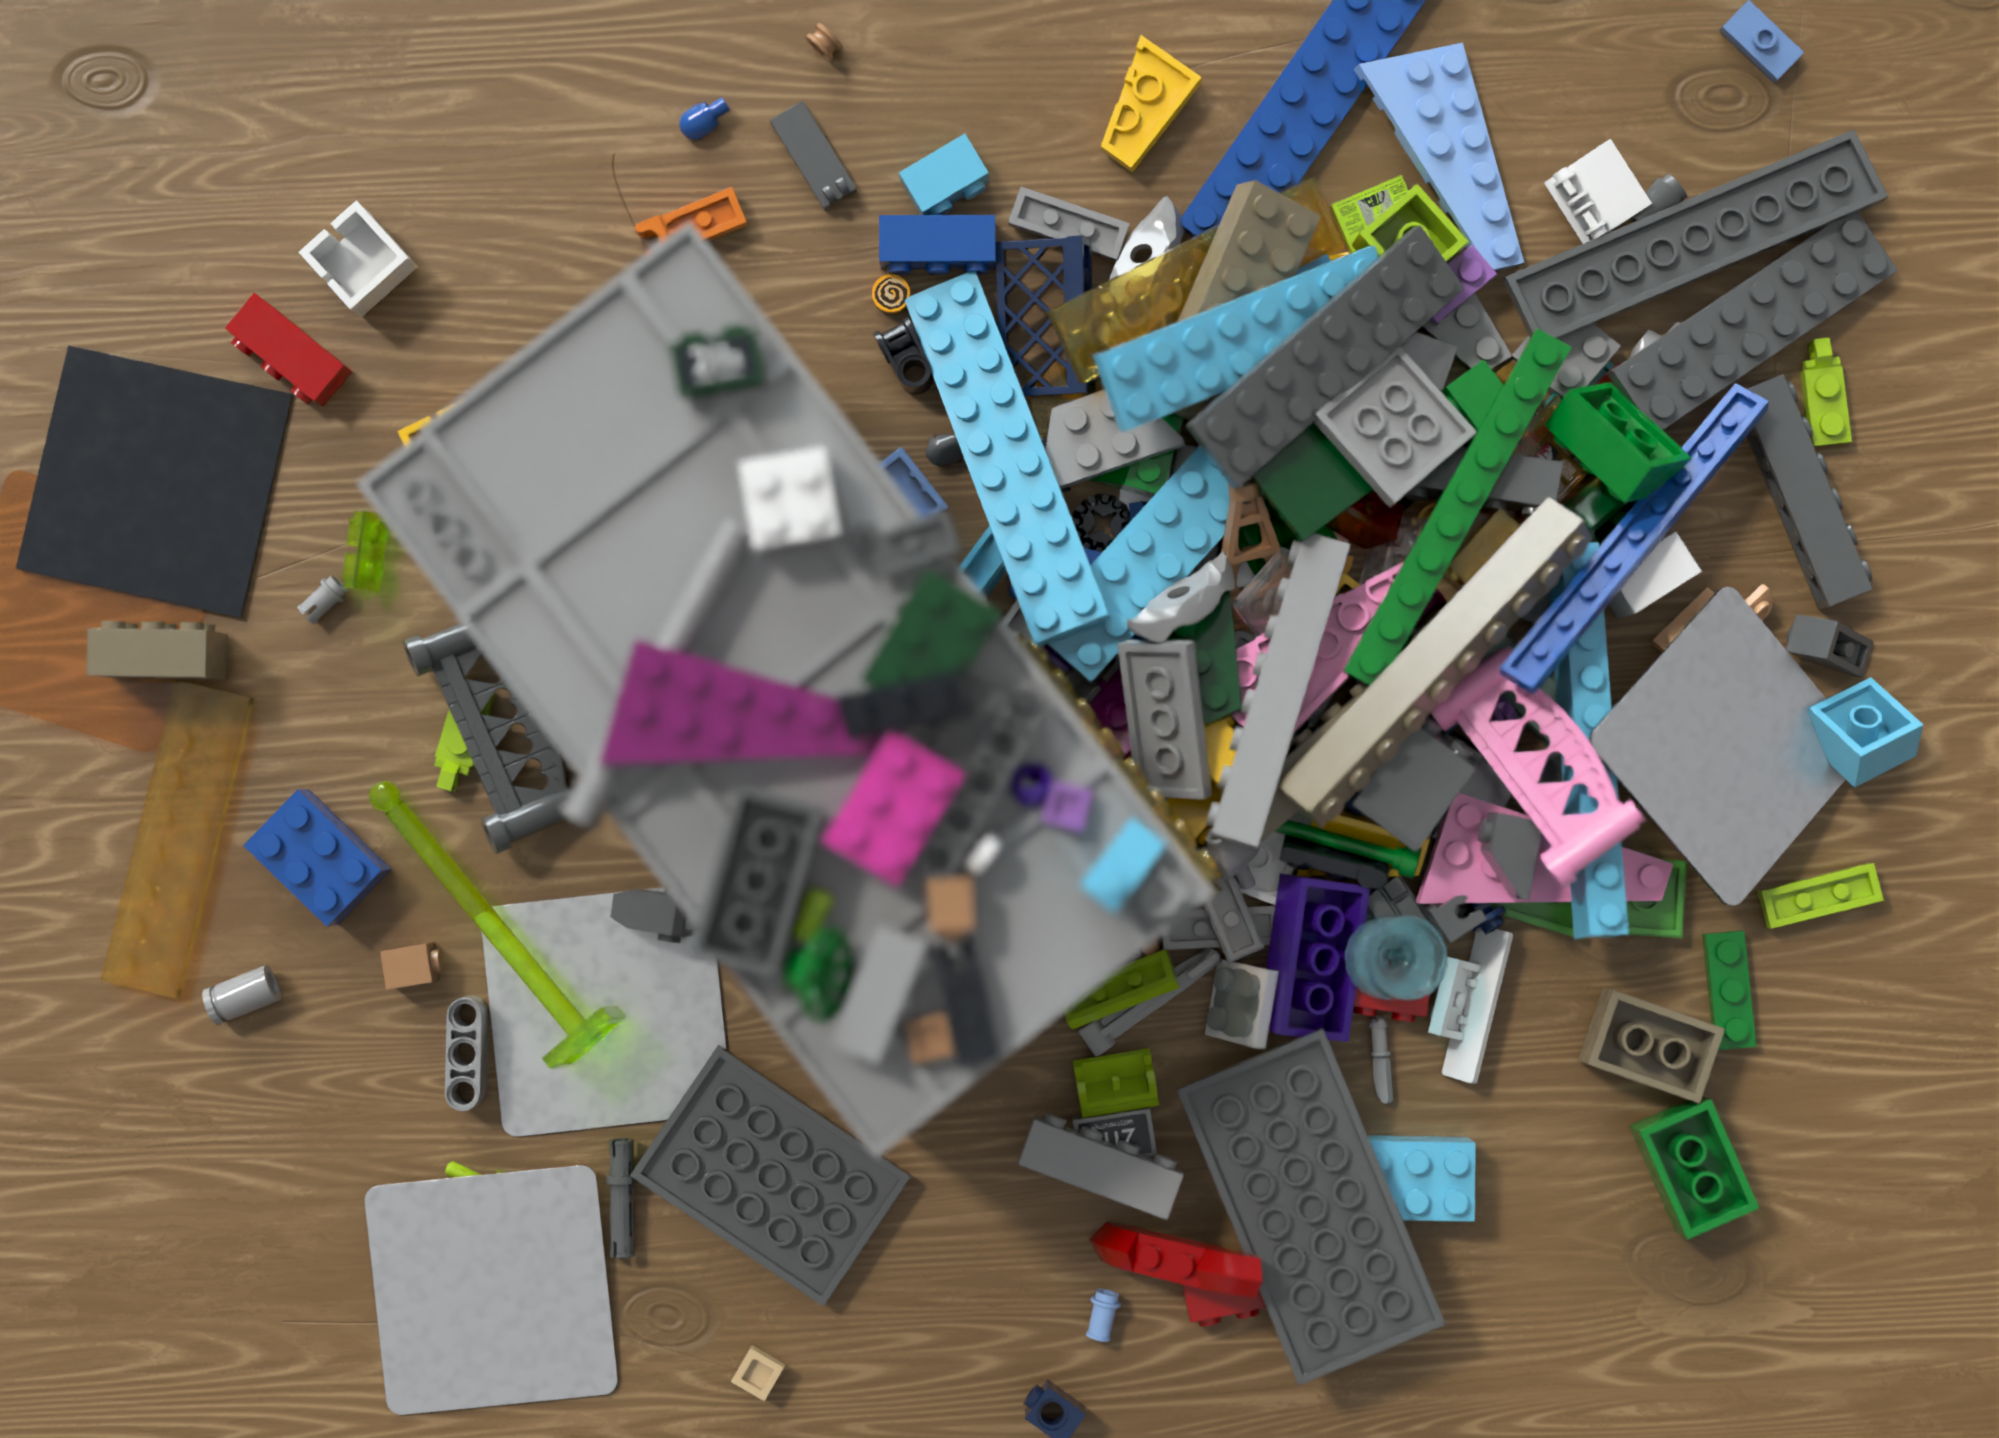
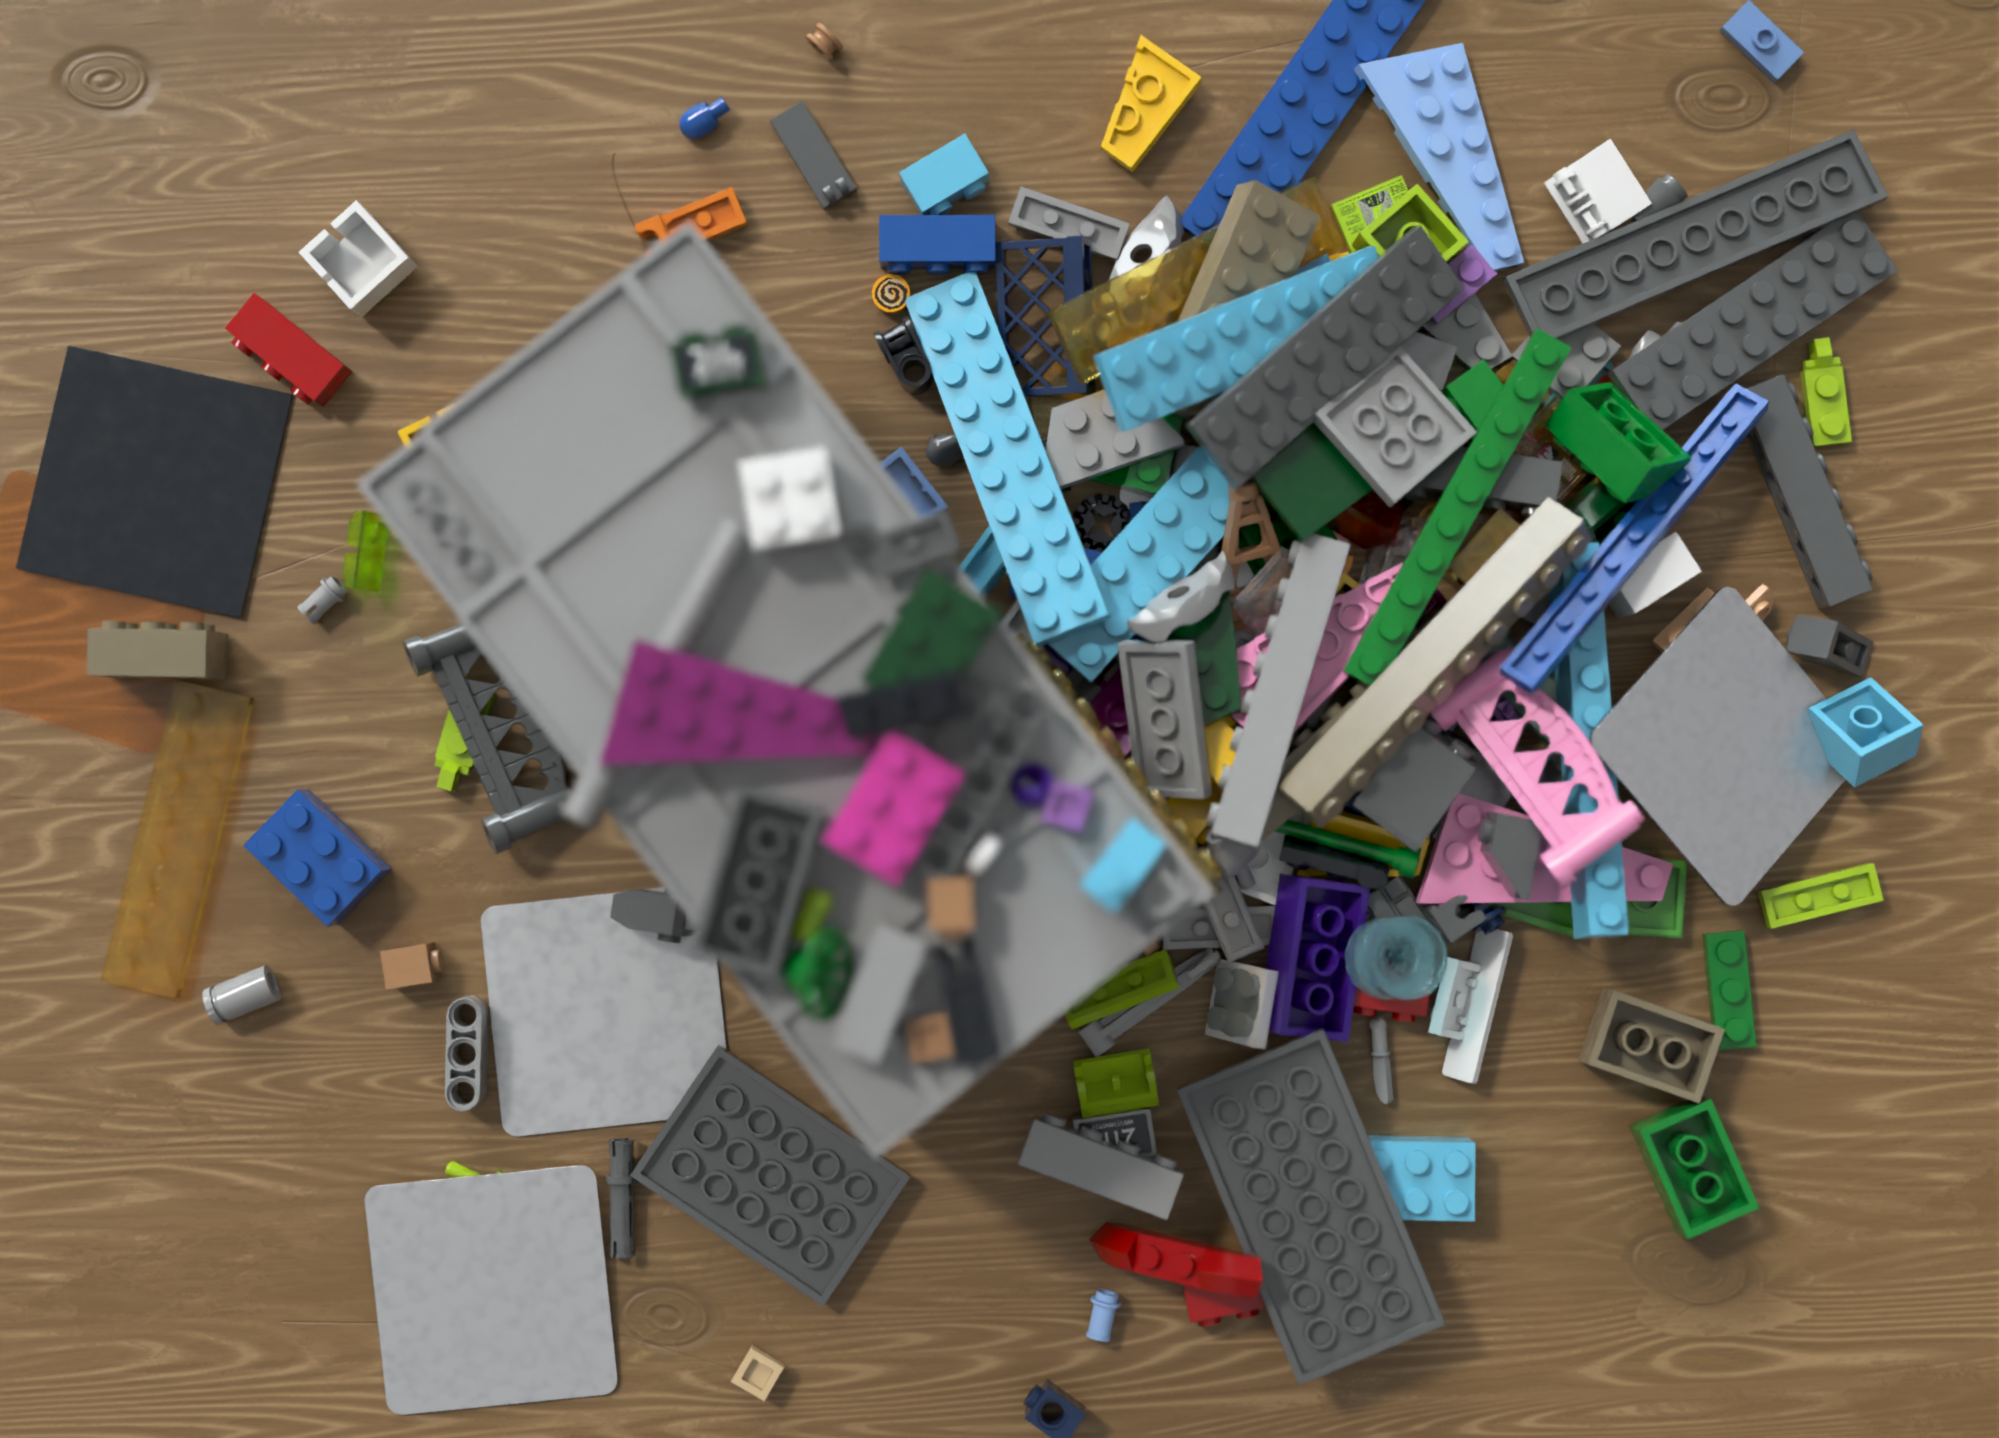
clear neon green piece [369,781,626,1069] -> none

